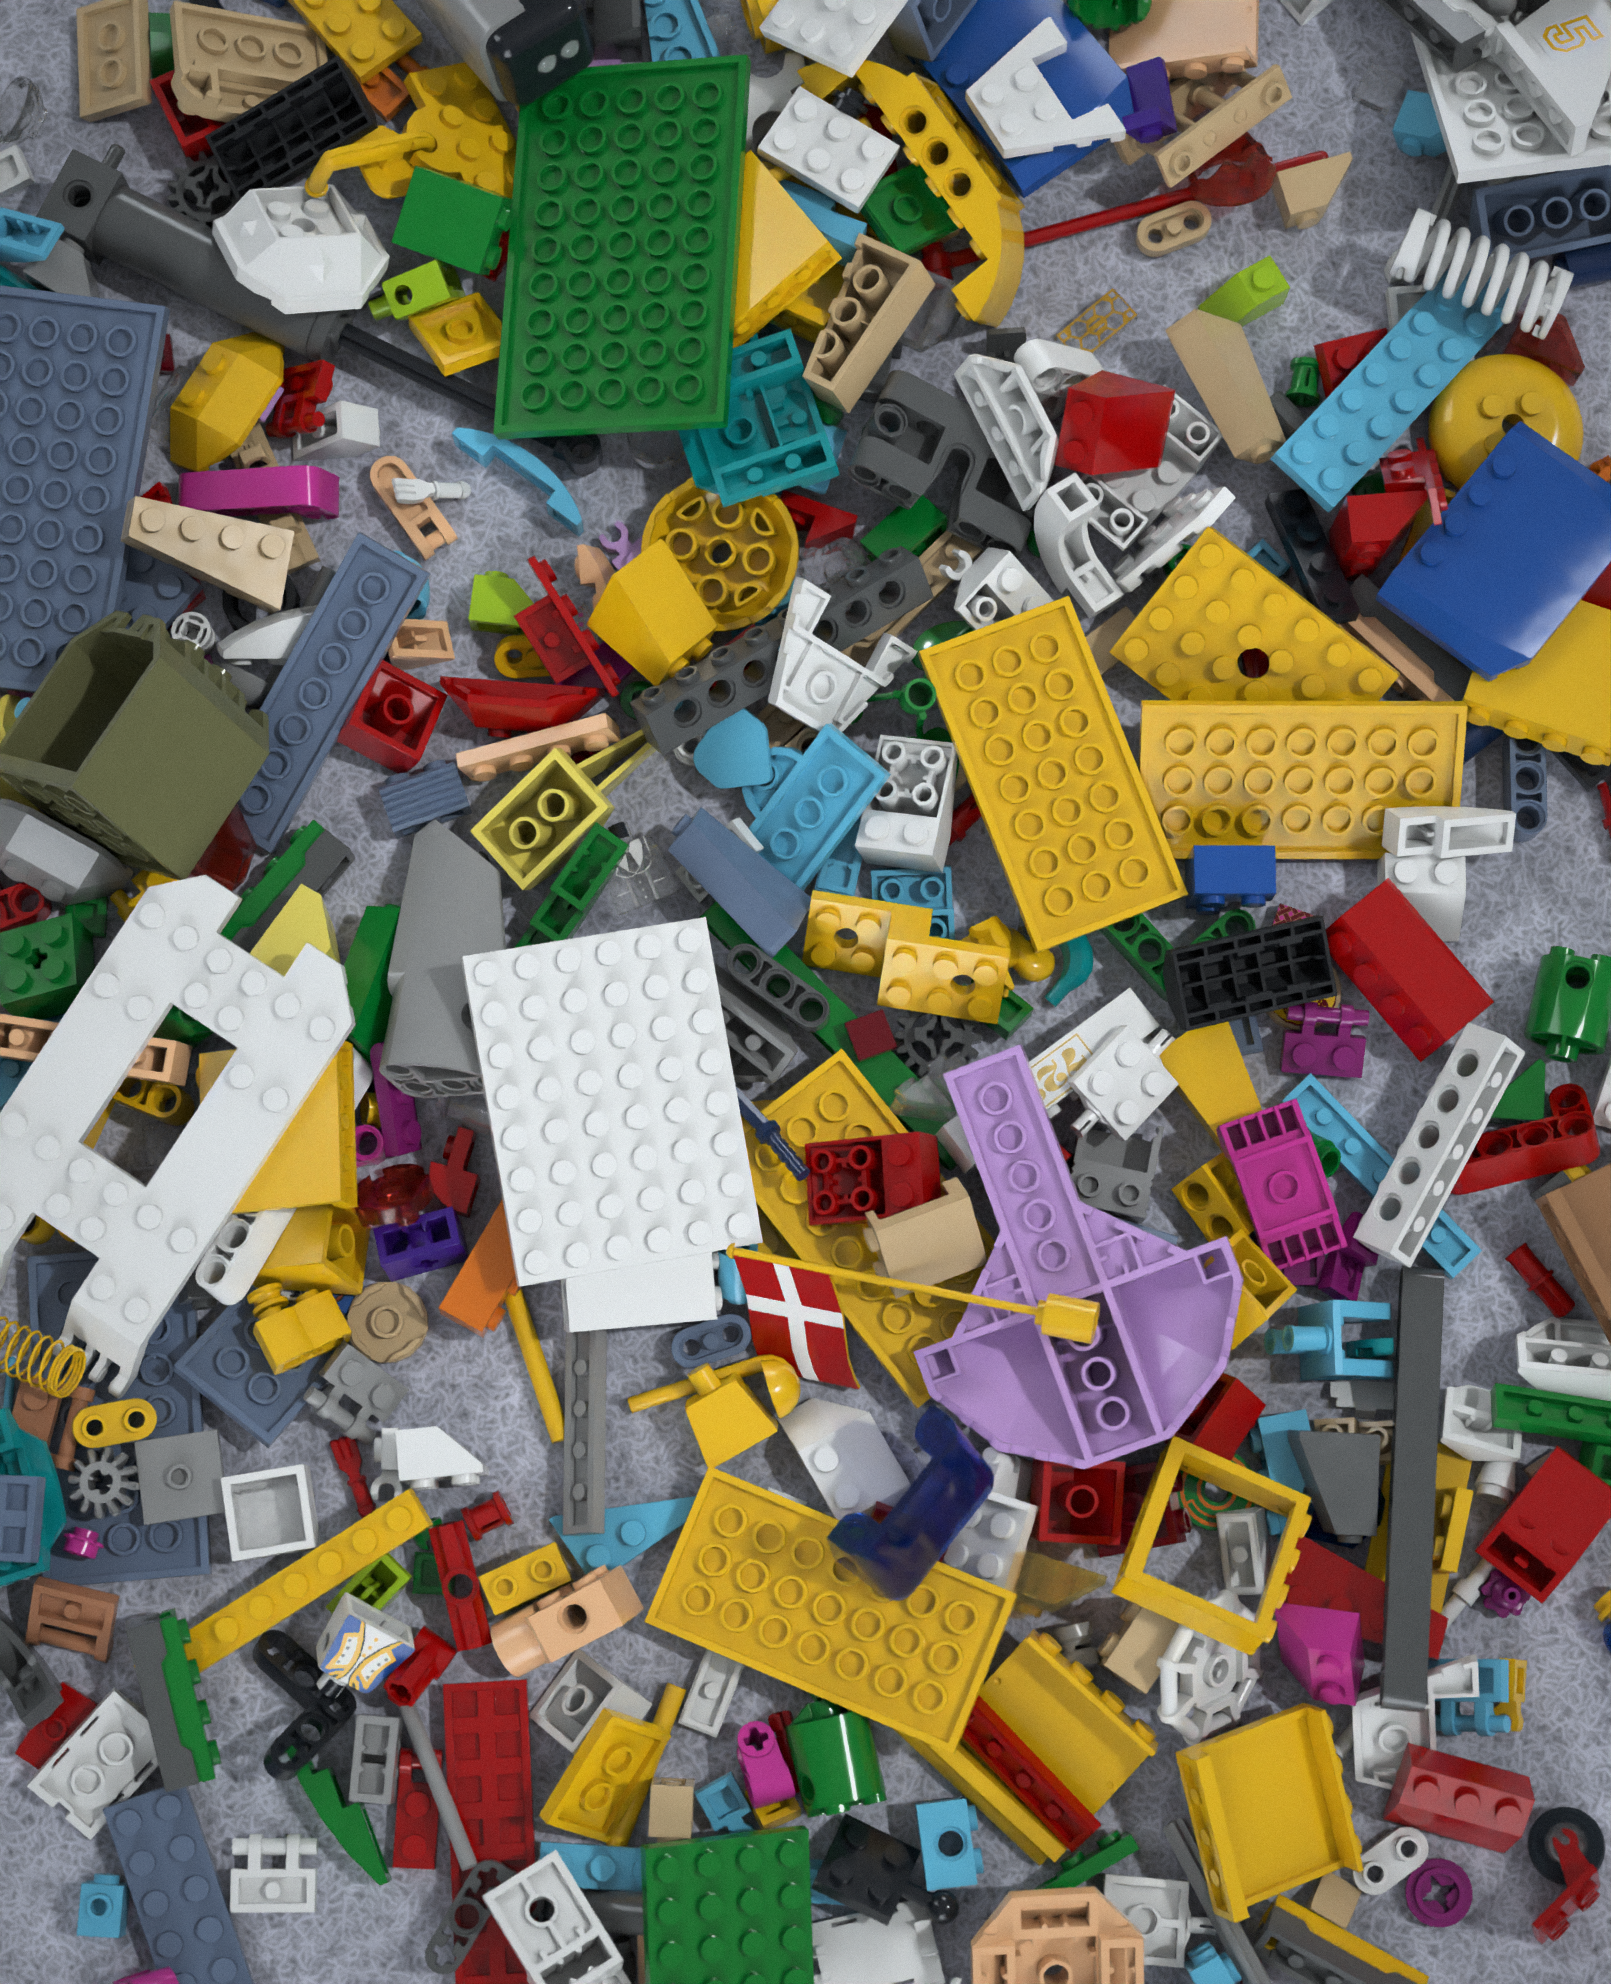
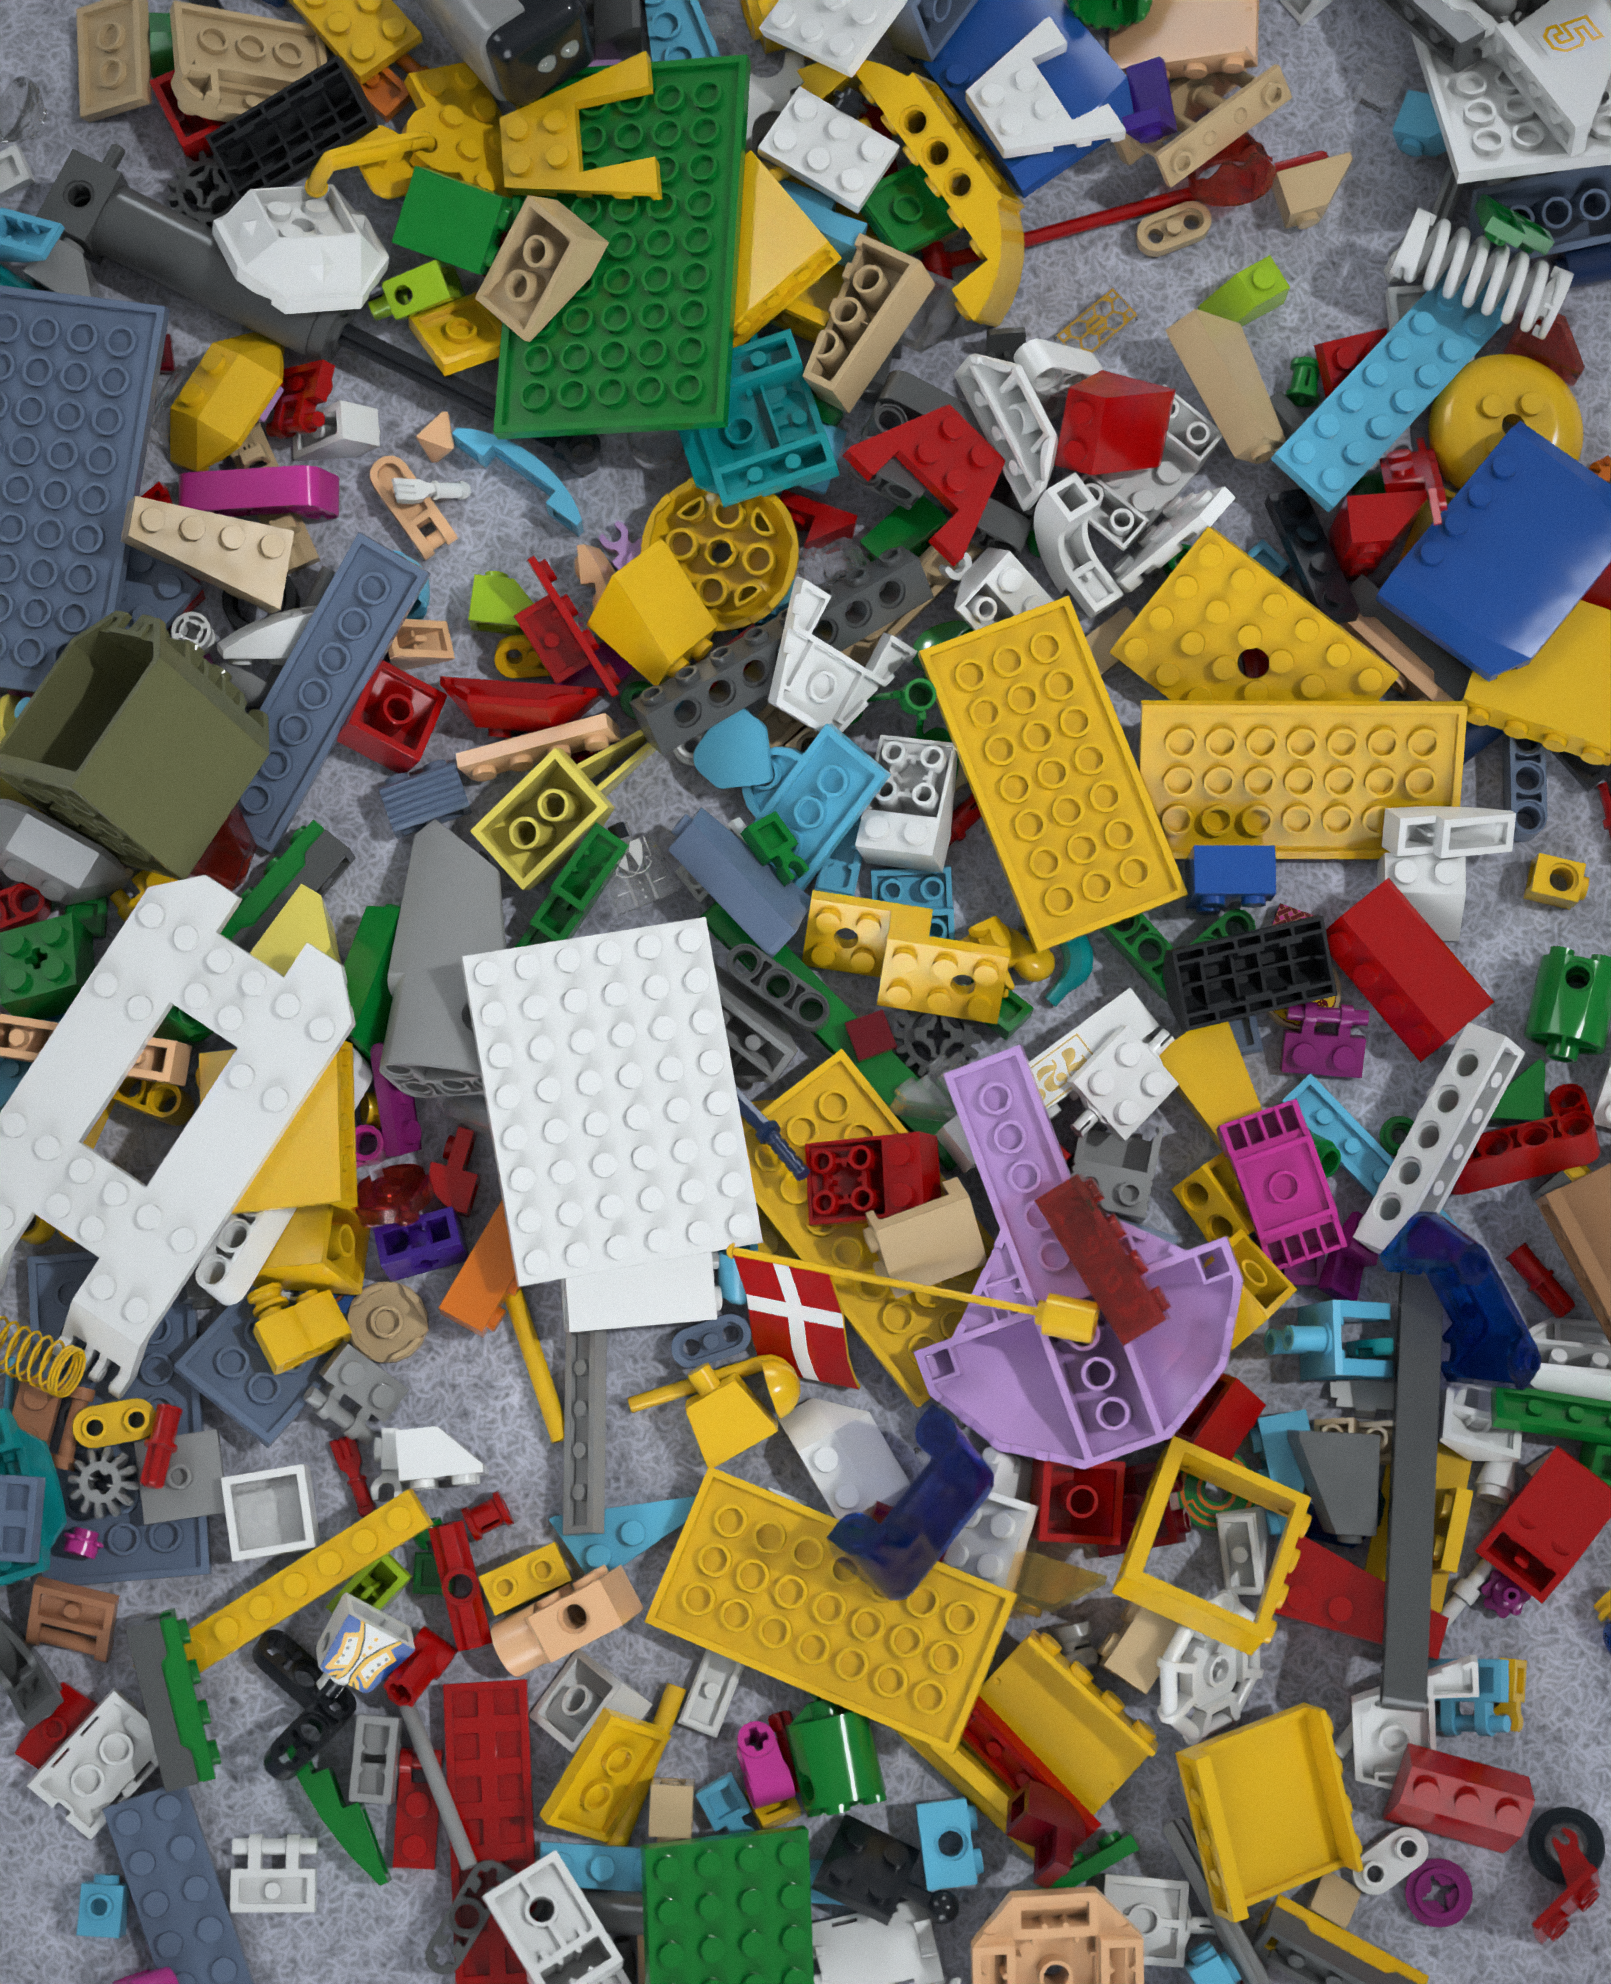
dark pink slope [1275,1603,1365,1706] -> none
none -> red axle [140,1404,183,1489]
none -> light nougat slope [416,411,454,463]
none -> tan slope [475,195,609,342]
none -> yellow wing [500,51,662,200]
none -> green plate [740,811,810,887]
none -> red wing [843,404,1006,567]
none -> dark red brick [1006,1779,1086,1889]
none -> clear red brick [1034,1174,1172,1346]
none -> green plate [1379,1116,1414,1156]
none -> clear blue windscreen [1379,1211,1541,1390]
none -> green plate [1474,194,1554,256]
none -> yellow brick [1523,853,1589,910]

